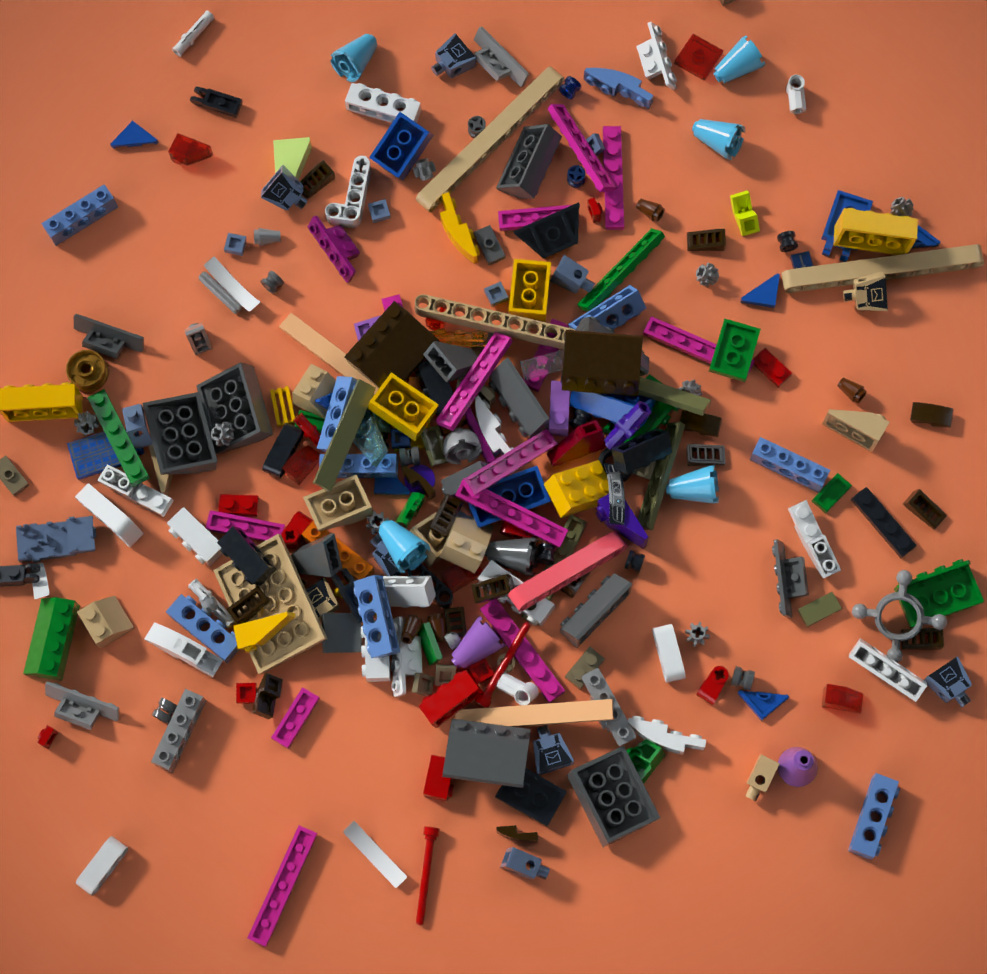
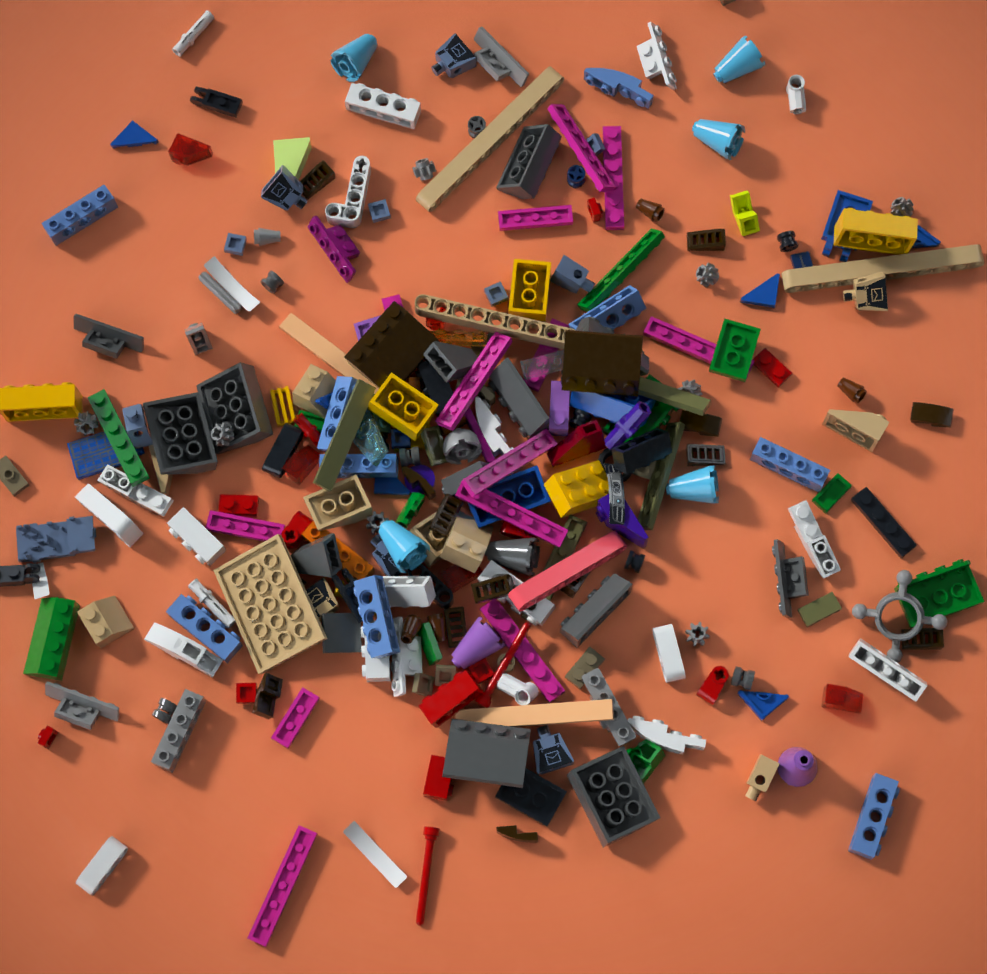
pearl gold wheel [66,350,109,392] -> none
light grey hinge [201,597,218,613] -> none
black brick [217,526,277,586] -> none
dark brown slope [227,586,270,625] -> none
yellow slope [234,612,295,652] -> none
blue brick [369,112,434,181] -> none
yellow slope [440,192,480,264] -> none
light grey hinge [444,632,461,650] -> none
dark grey plate [473,225,506,265] -> none
sand blue torso [500,847,550,880] -> none
black wing [513,202,580,258] -> none
black wheel [536,543,558,565] -> none
clear blue wheel [559,76,581,99] -> none
clear red plate [674,34,724,81] -> none
dark brown slope [903,489,947,529] -> none
torso [924,656,972,708] -> none

